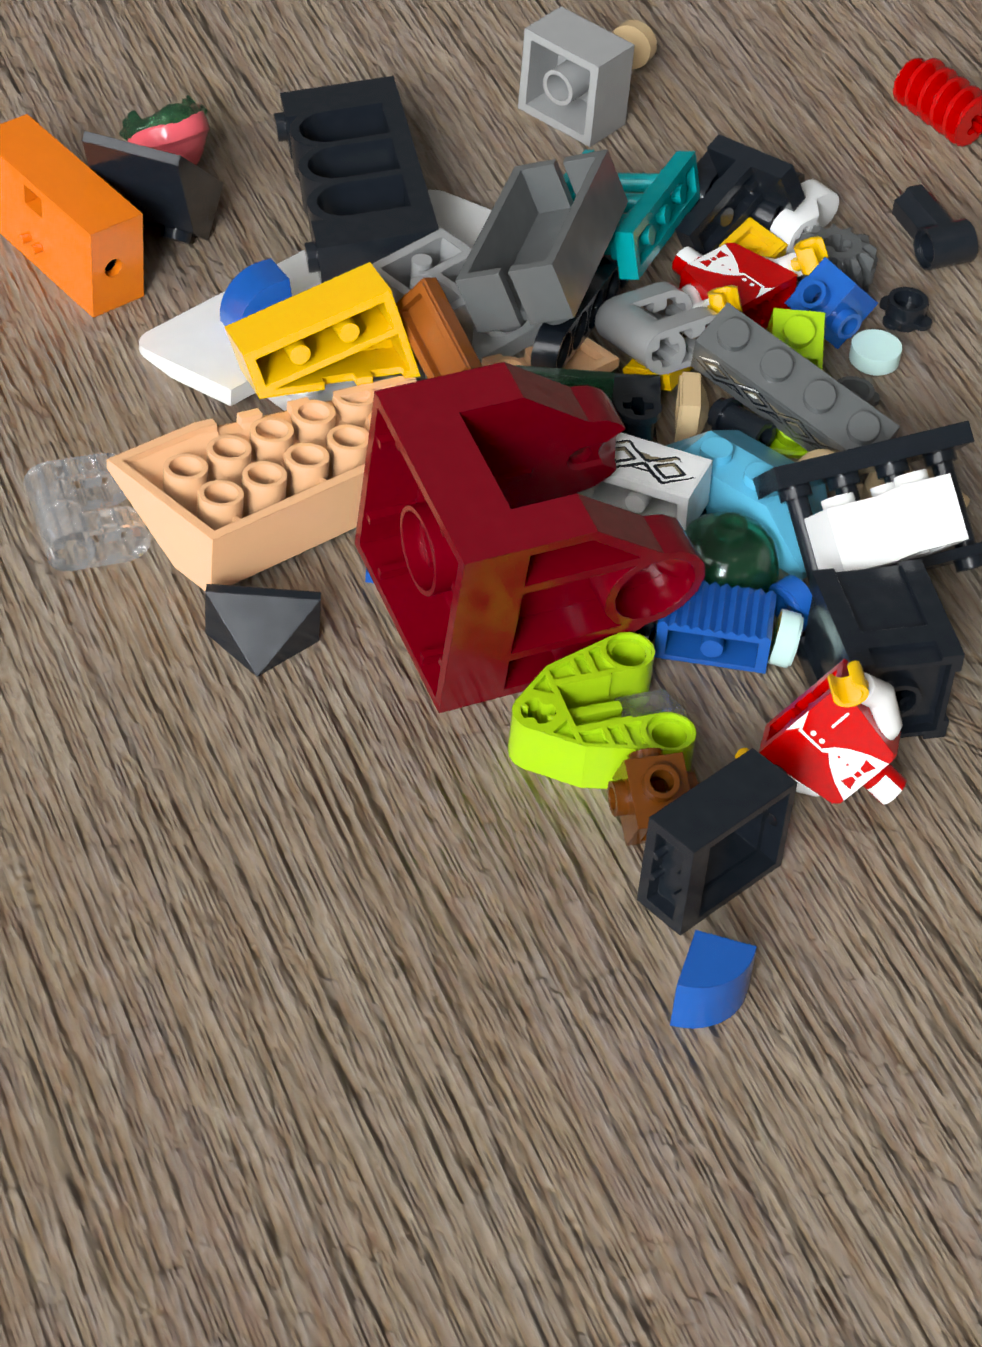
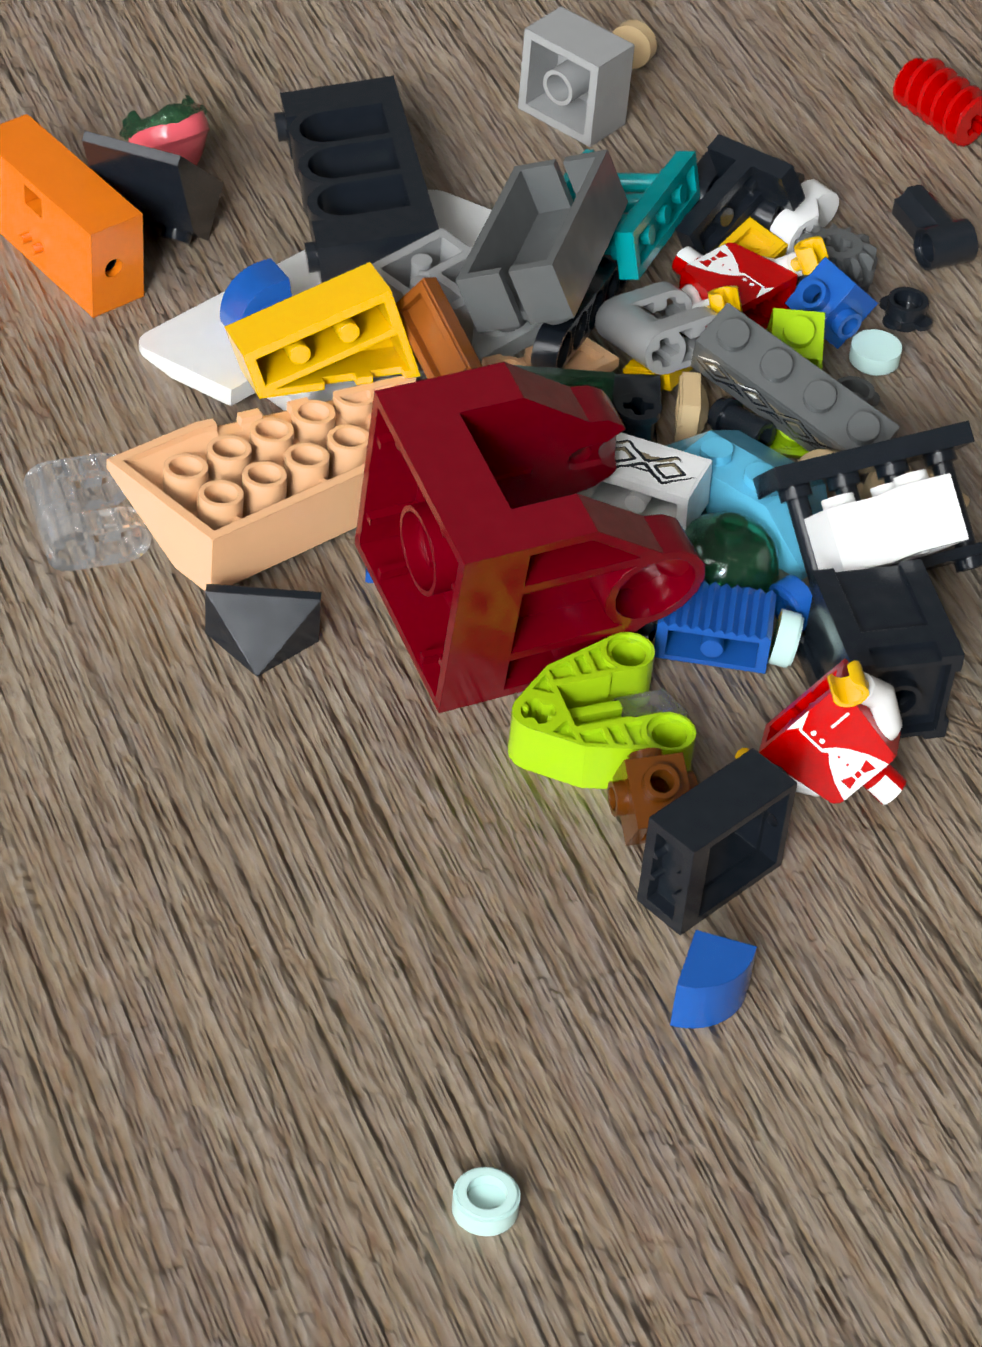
none -> light aqua tile [452,1167,520,1236]

